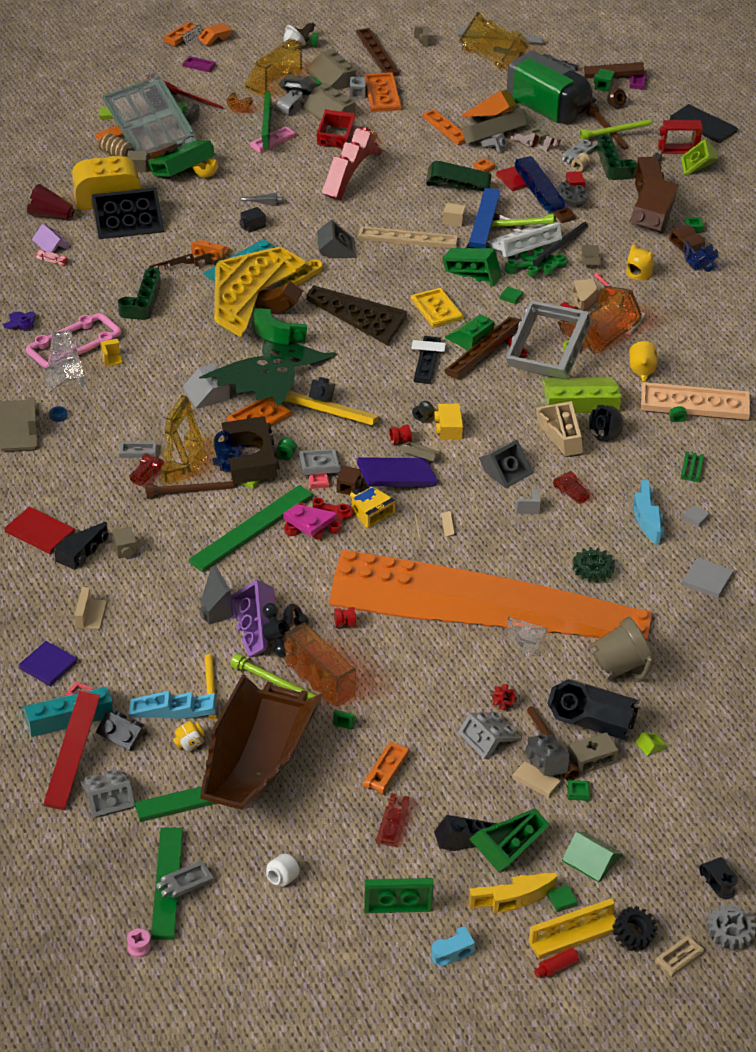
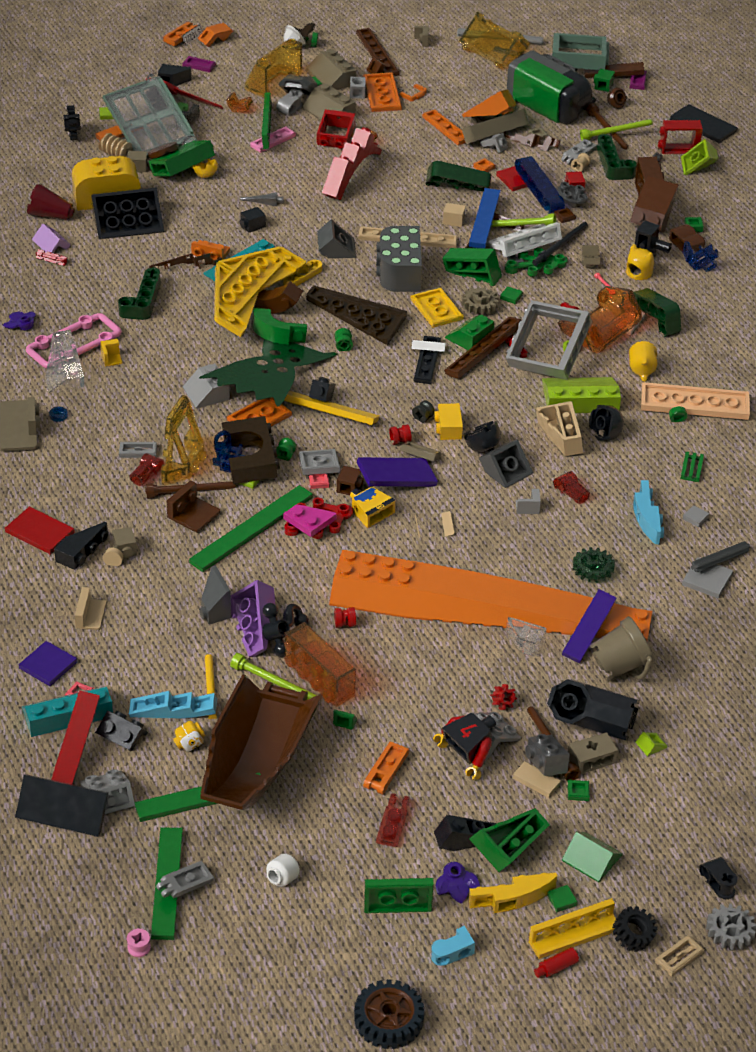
tan slope [572,279,599,311] -> none
none -> black tile [15,774,109,837]
none -> black gear [63,105,81,140]
none -> tan tile [103,548,124,566]
none -> black slope [158,64,192,86]
none -> reddish brown bracket [166,480,220,533]
none -> green wheel [334,328,353,351]
none -> wheel [354,979,424,1049]
none -> reddish brown plate [366,57,385,74]
none -> dark grey brick [376,226,422,292]
none -> orange piece [399,84,427,101]
none -> black torso [433,713,496,780]
none -> dark purple plate [435,862,480,903]
none -> dark tan gear [462,287,499,315]
none -> black cylinder [463,421,501,454]
none -> sand green window [552,33,609,70]
none -> dark purple tile [562,589,617,663]
none -> dark green beam [630,288,681,337]
none -> black brick [635,220,672,255]
none -> dark grey axle [691,541,750,572]

